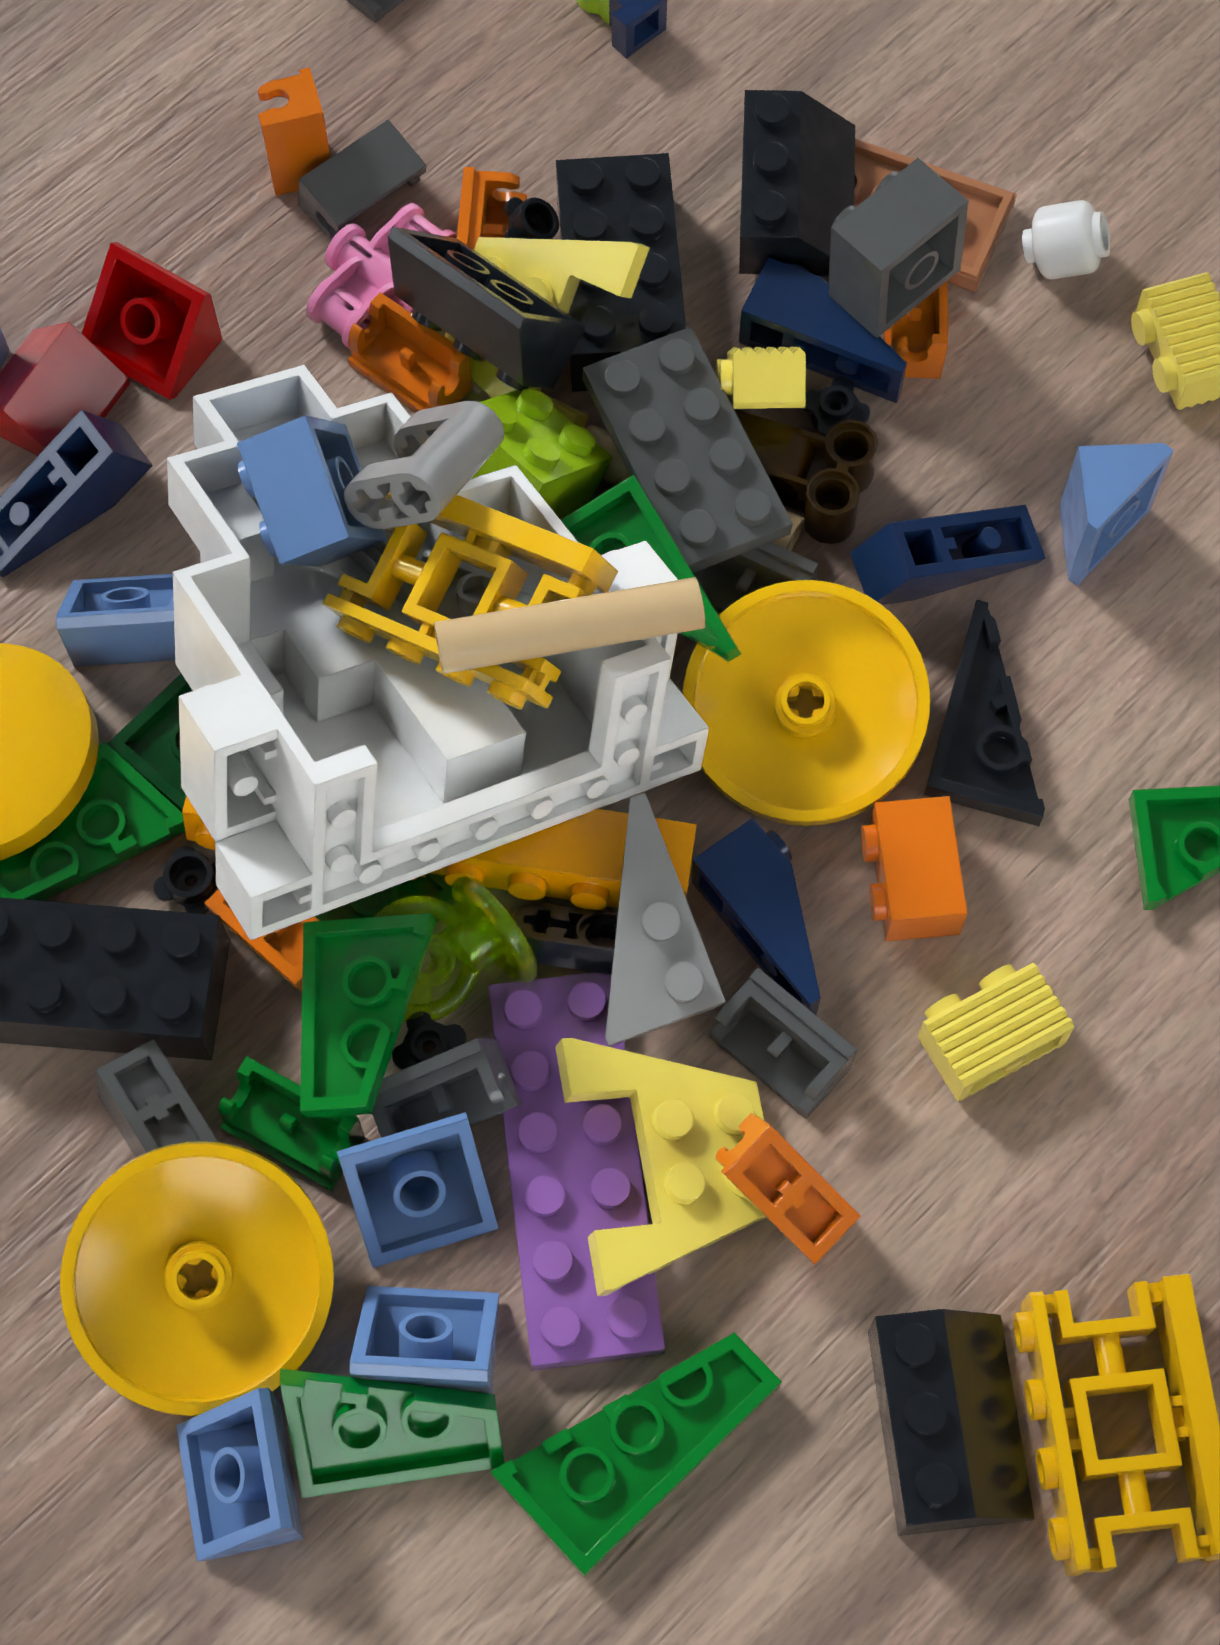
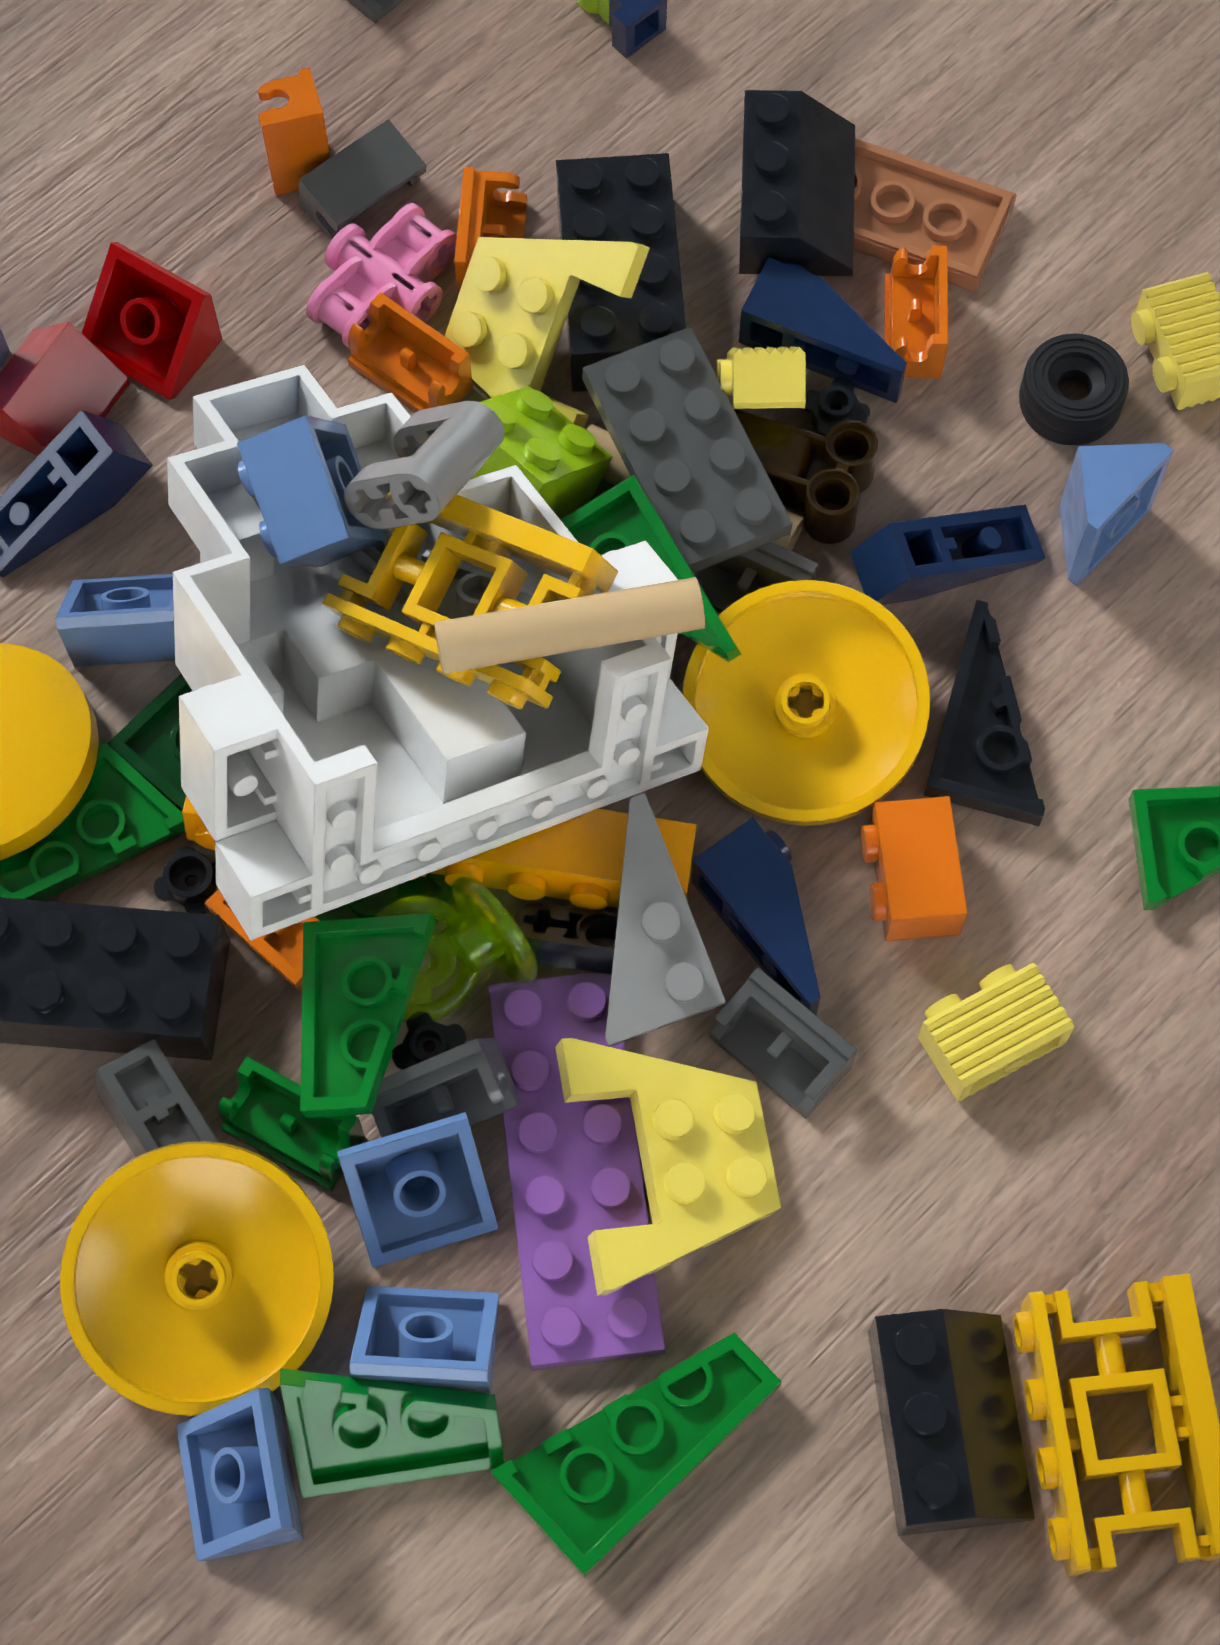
black slope [387,226,586,391] -> none
black plate [504,197,559,239] -> none
orange hinge [716,1113,861,1264] -> none
dark grey brick [828,158,969,338] -> none
white head [1022,200,1110,279] -> none
none -> black tyre [1019,333,1129,445]

